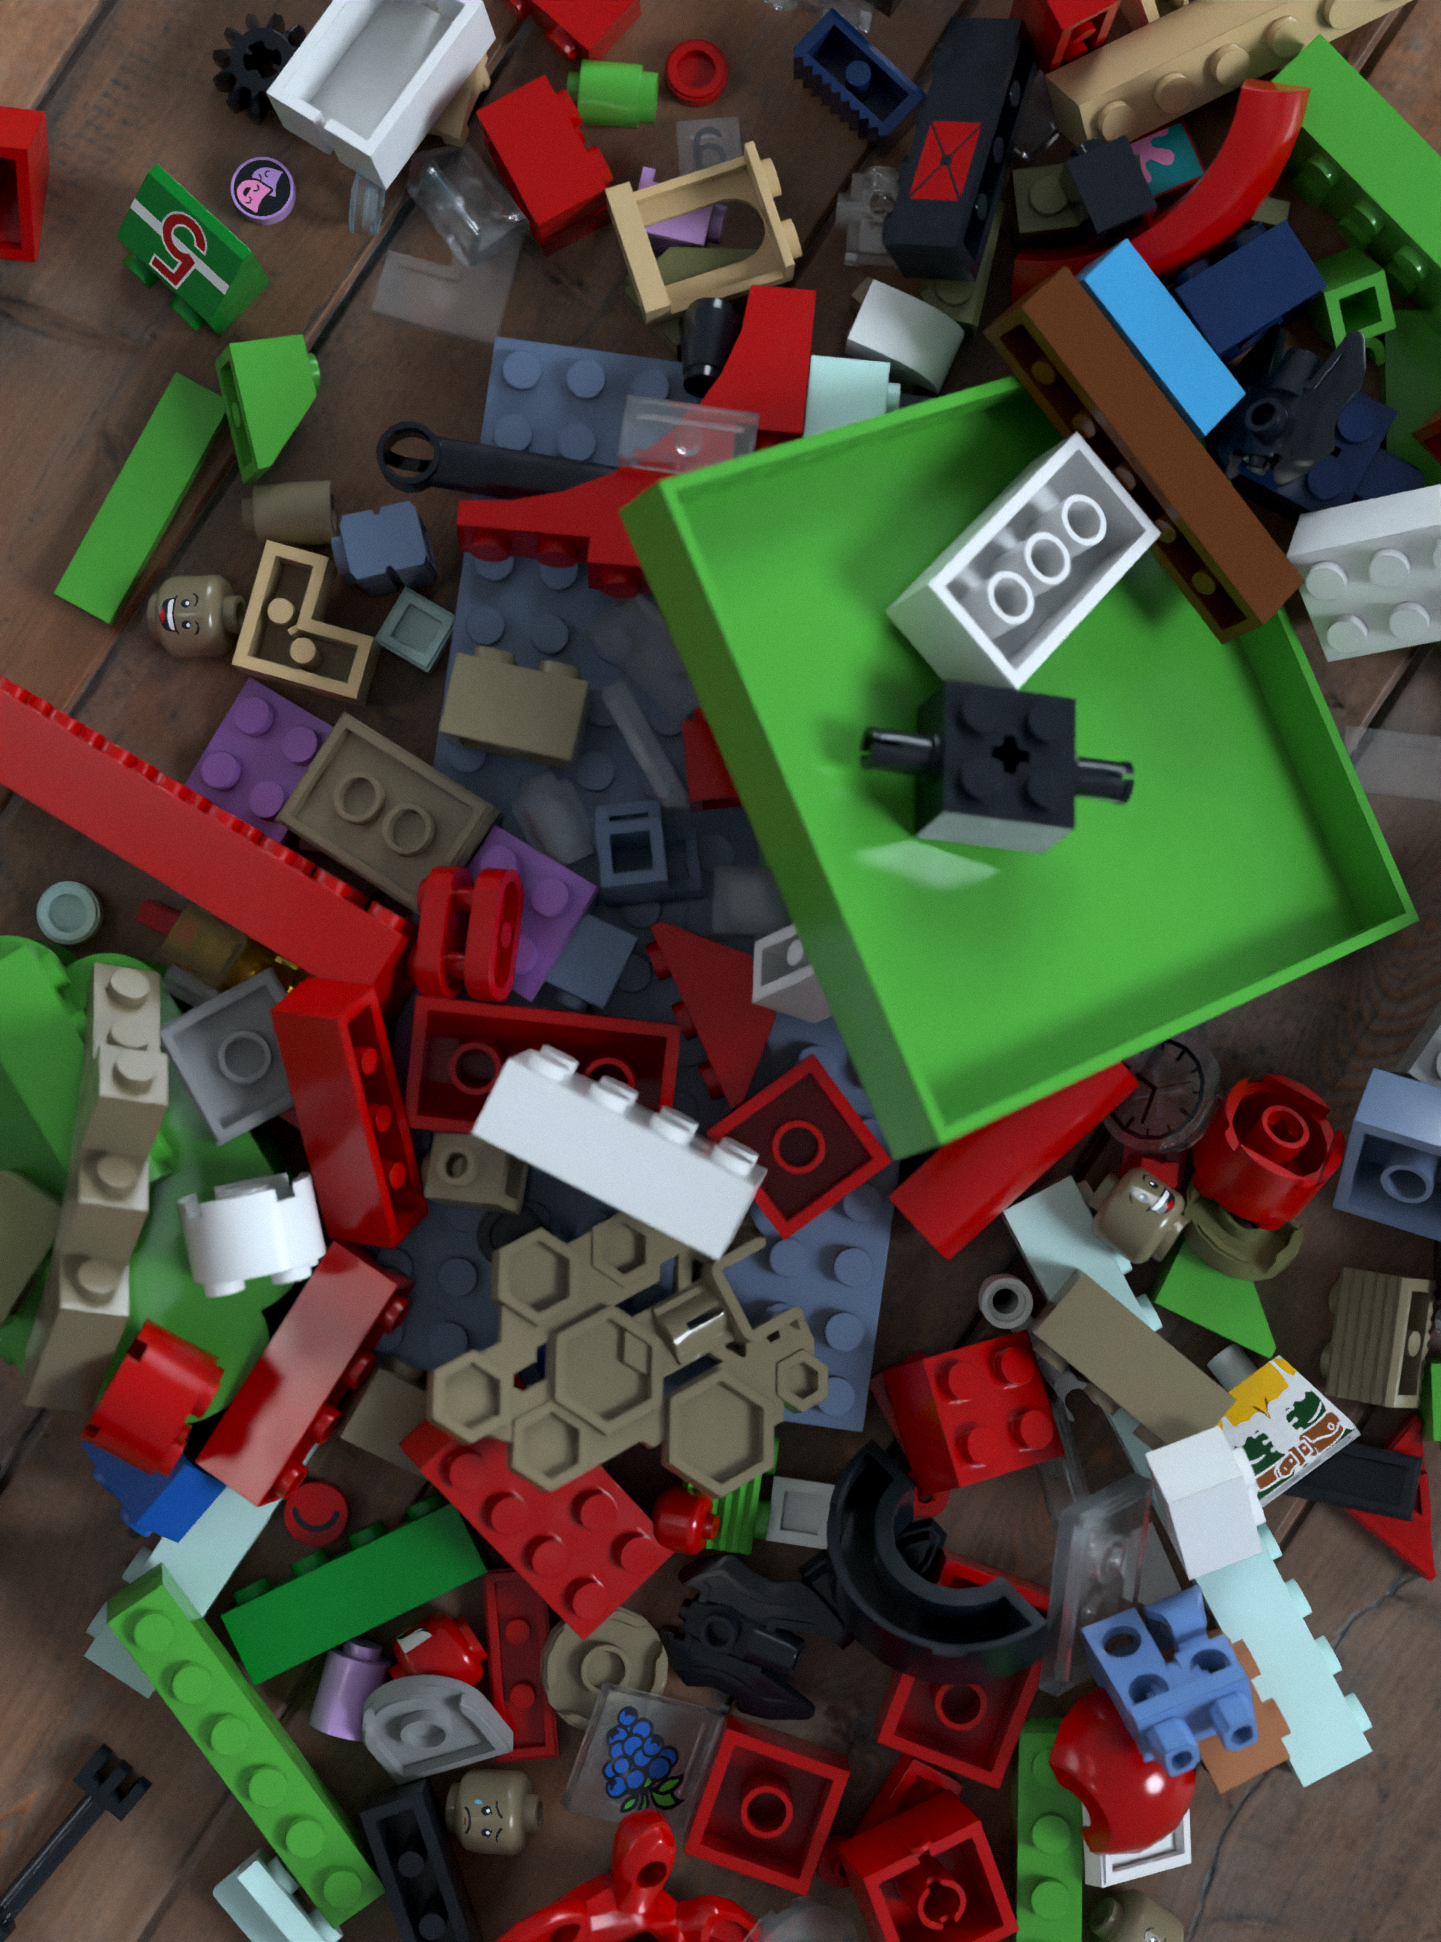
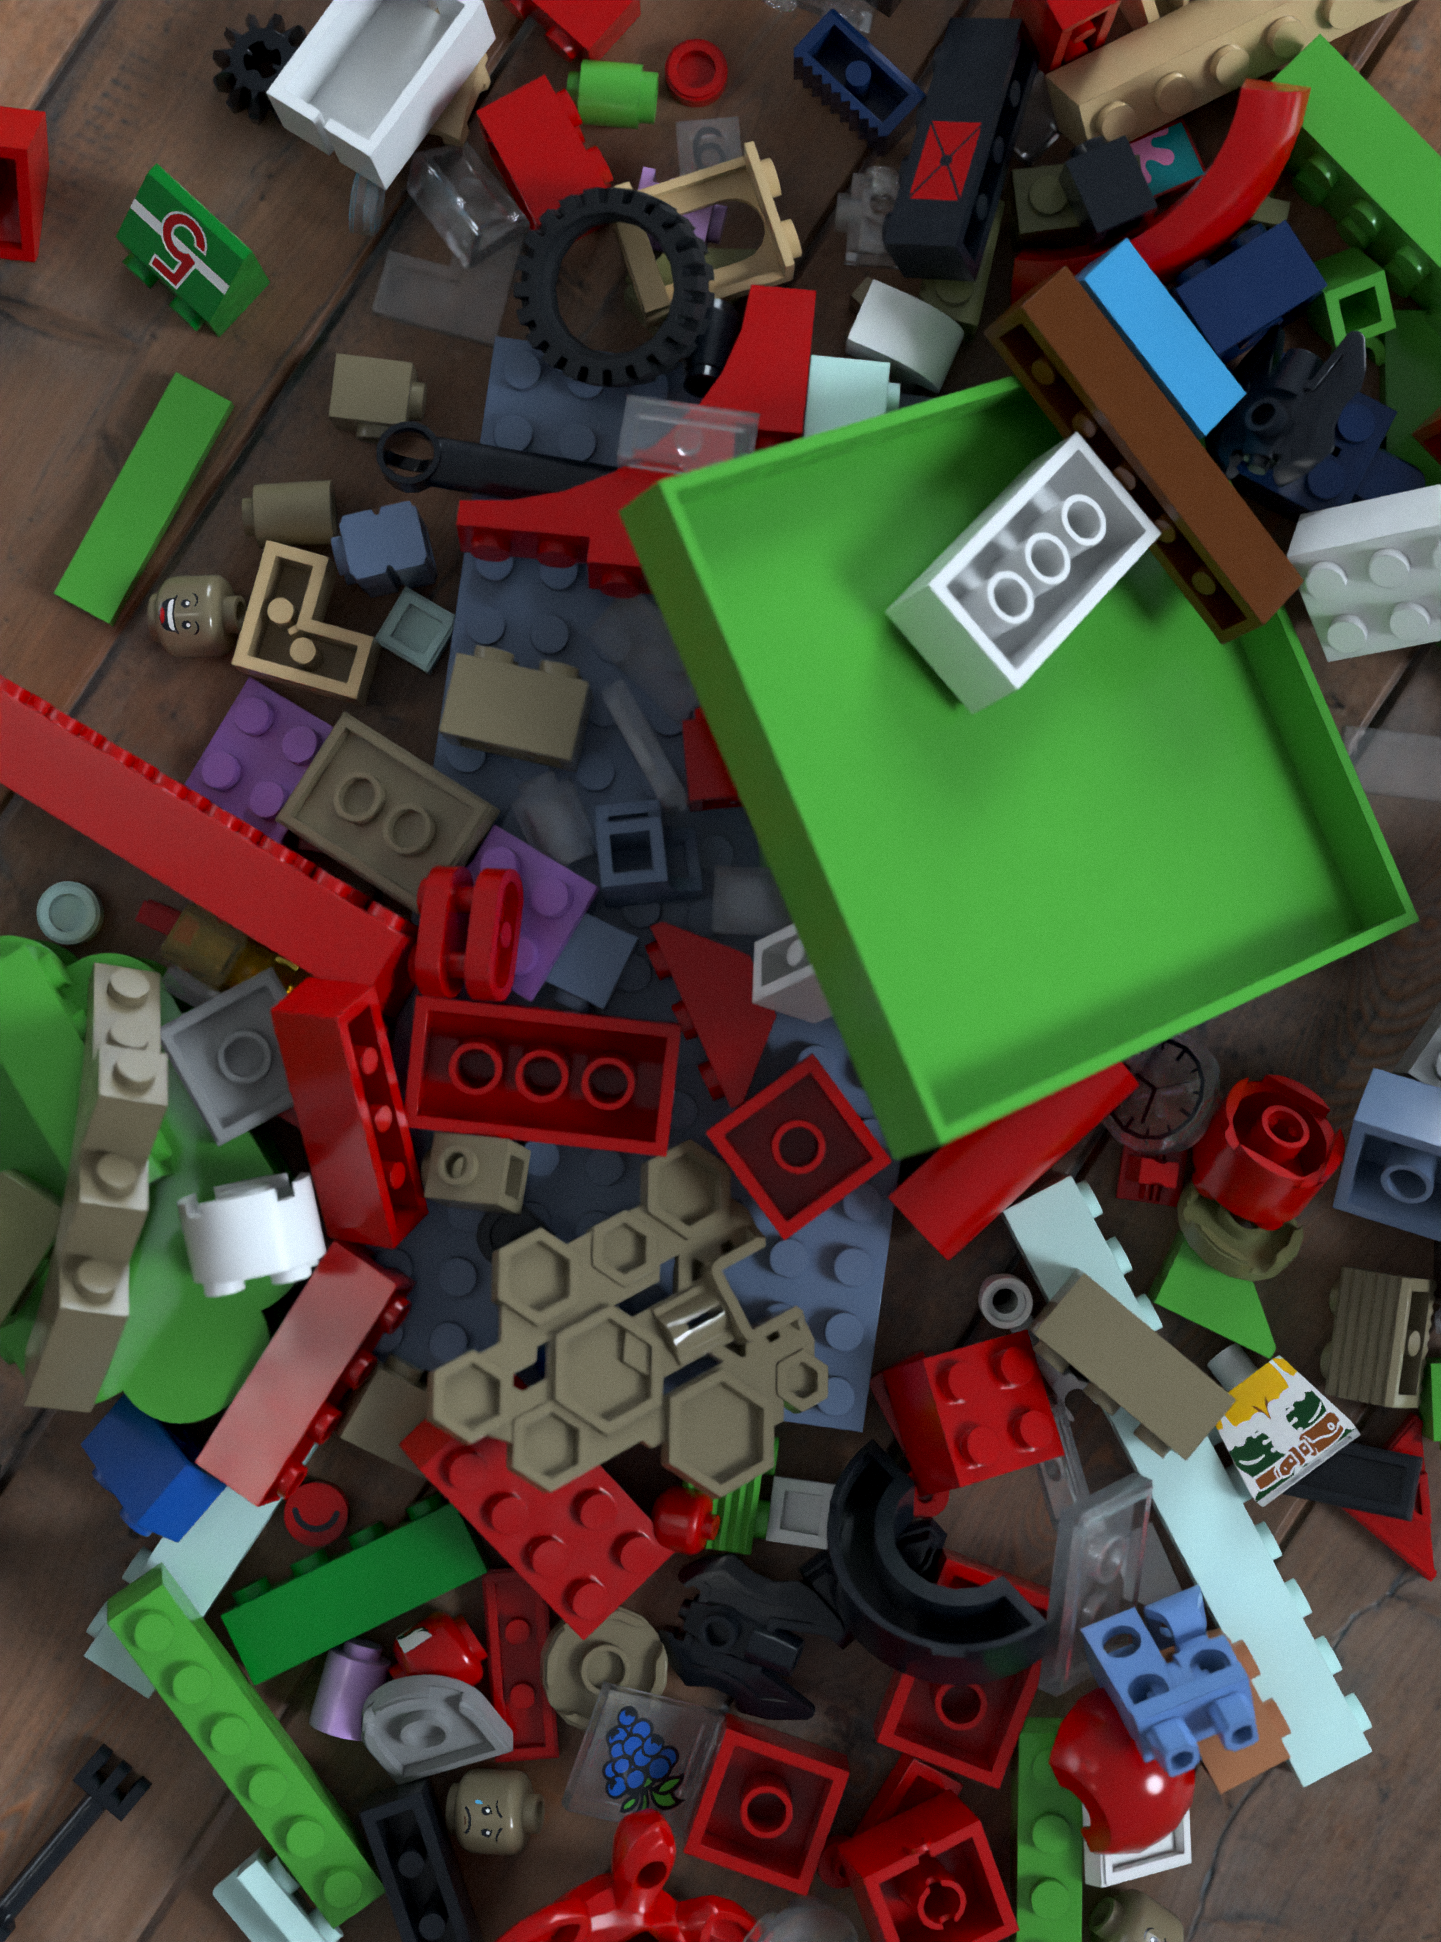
red brick [79,1318,225,1477] -> none
bright green slope [214,334,320,485] -> none
tile [230,157,297,225] -> none
white brick [472,1045,768,1260] -> none
black brick [859,680,1134,854] -> none
dark tan head [1088,1167,1189,1264] -> none
white brick [1145,1426,1266,1580] -> none
none -> dark tan brick [328,353,427,444]
none -> black tyre [513,187,715,387]

